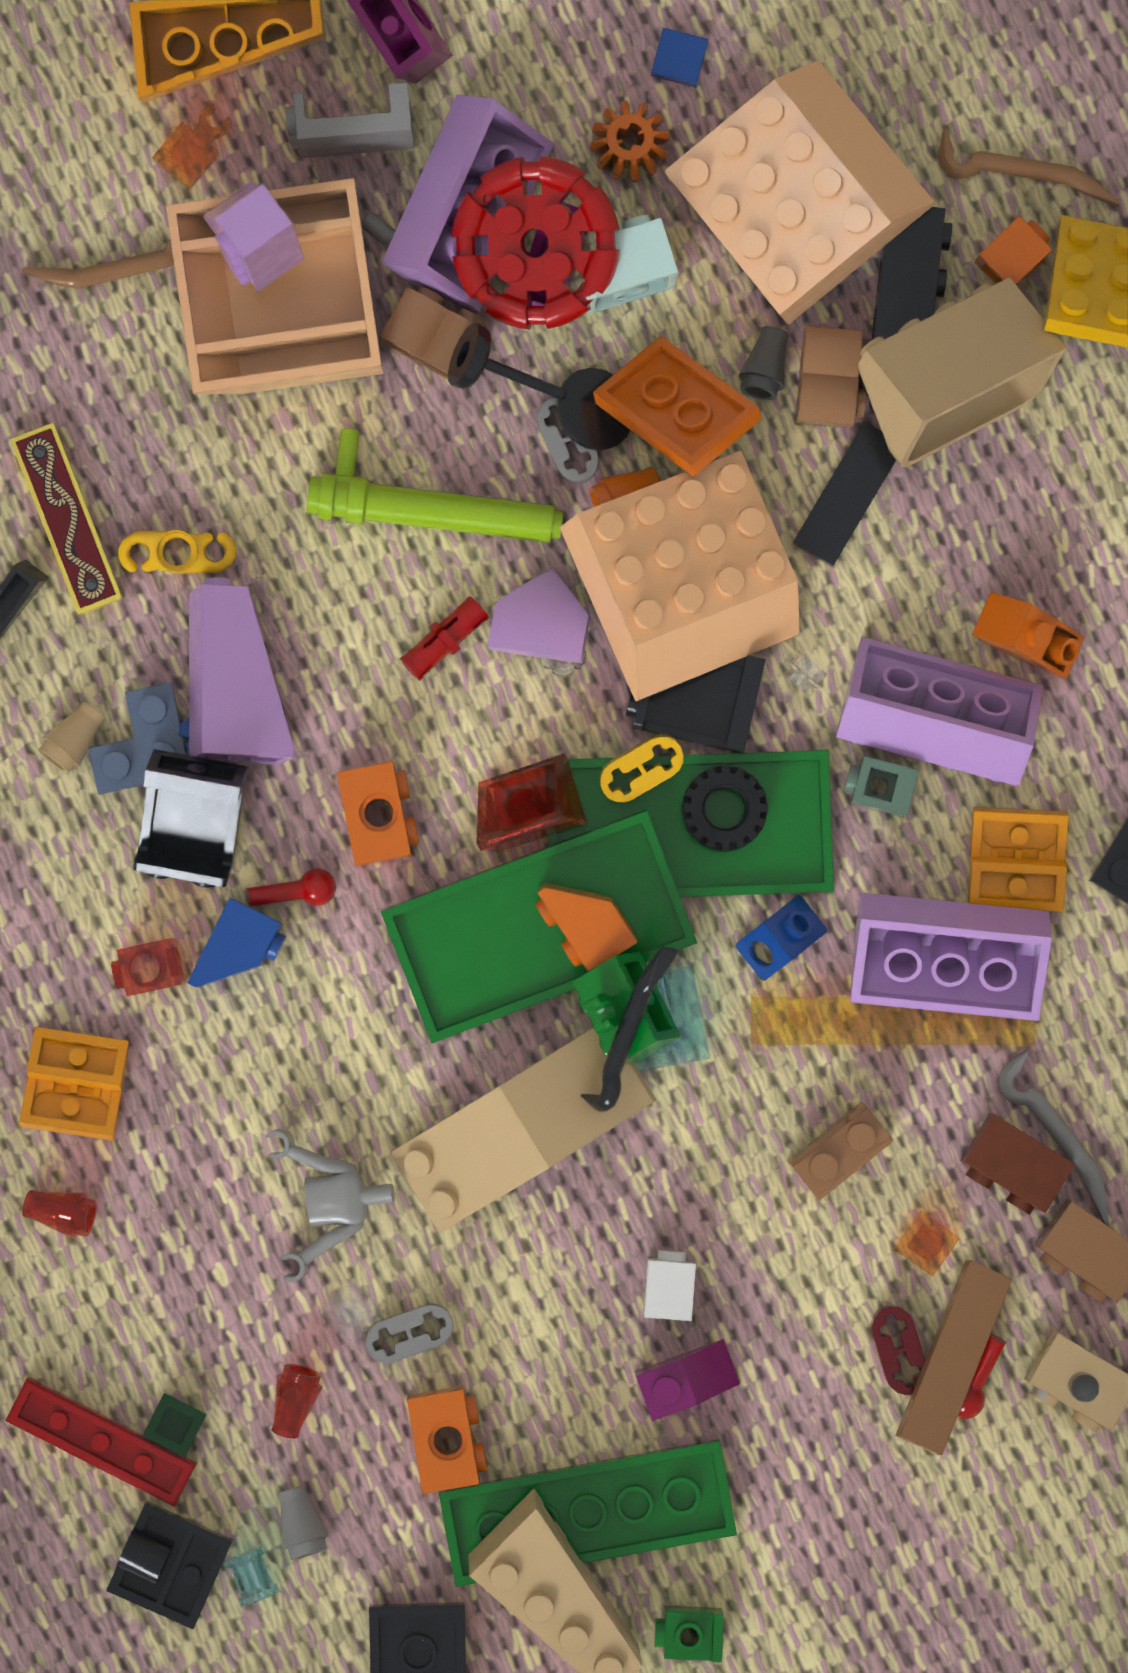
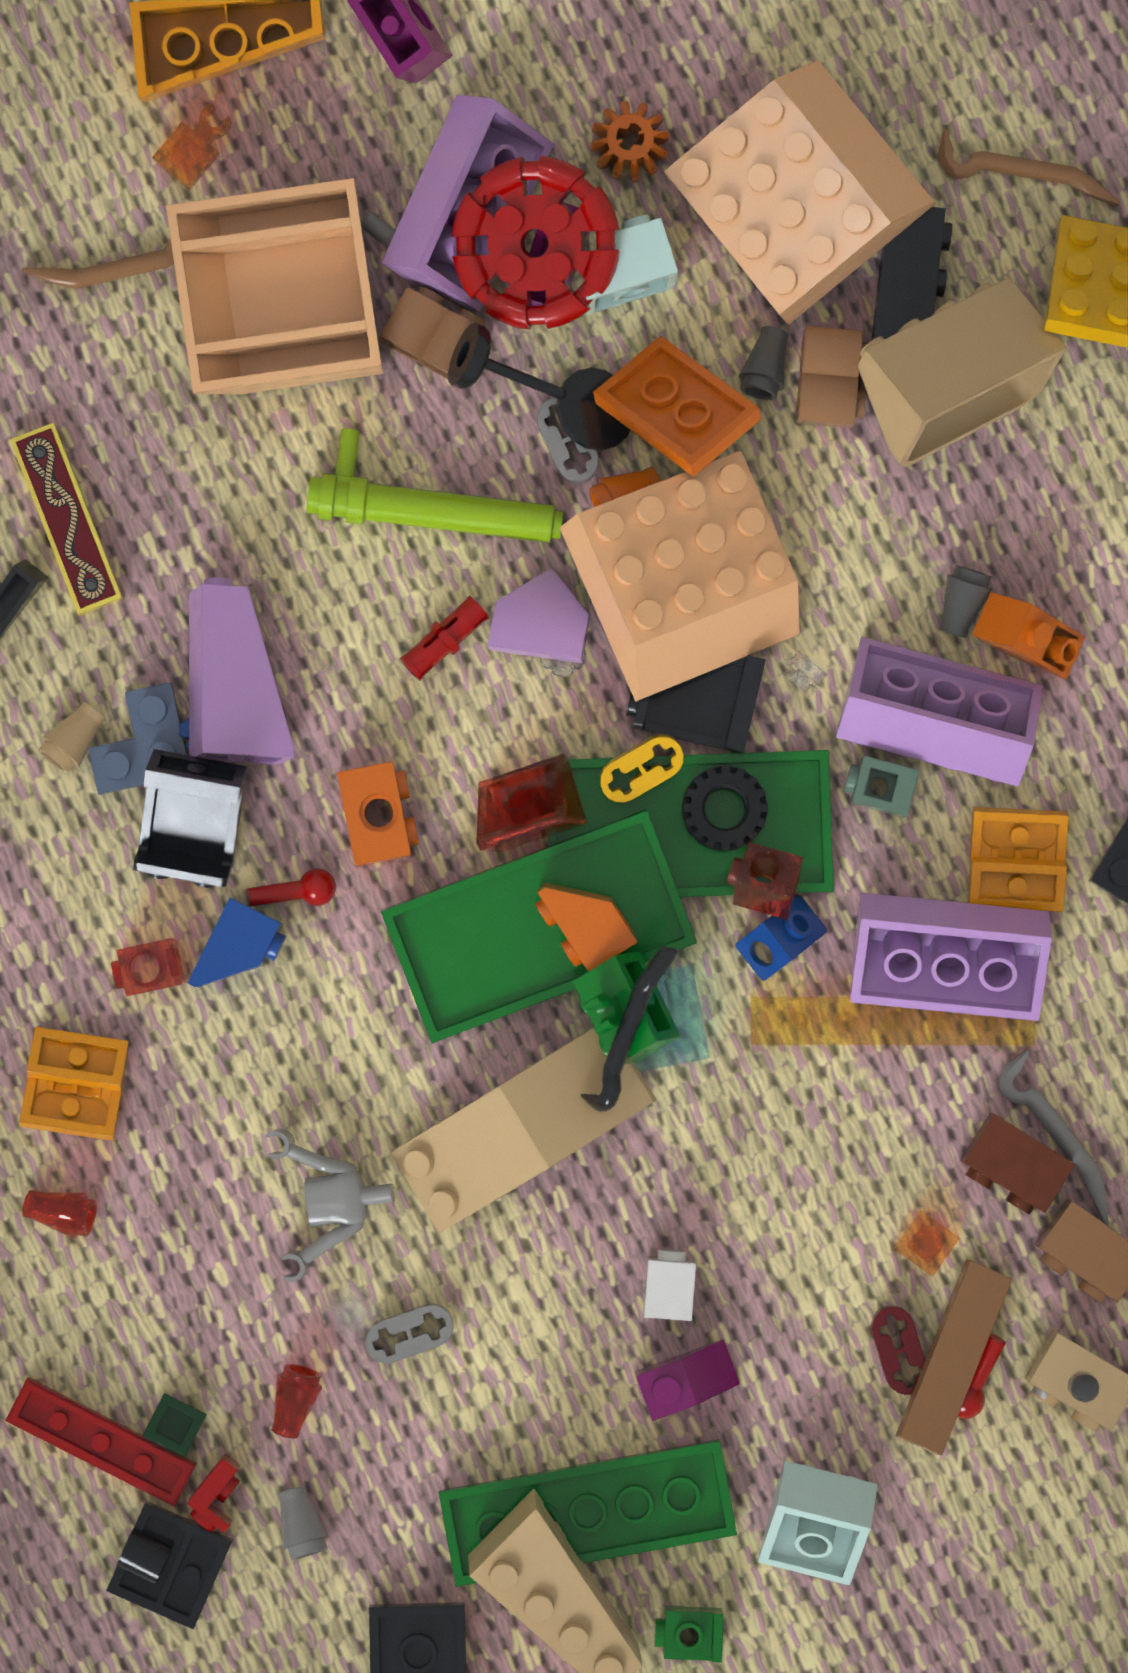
yellow piece [118,530,236,574] -> none
lavender wedge [202,183,304,292] -> none
clear light blue bush [224,1546,280,1607] -> none
light grey panel [286,82,414,158] -> none
orange brick [407,1386,488,1494] -> none
blue tile [651,28,708,88] -> none
medium nougat brick [787,1102,894,1200] -> none
black tile [792,421,896,567] -> none
orange brick [974,216,1052,286] -> none
none -> red bracket [187,1453,240,1533]
none -> clear red brick [727,842,803,920]
none -> light aqua slope [758,1461,878,1586]
none -> dark grey cone [939,565,992,638]

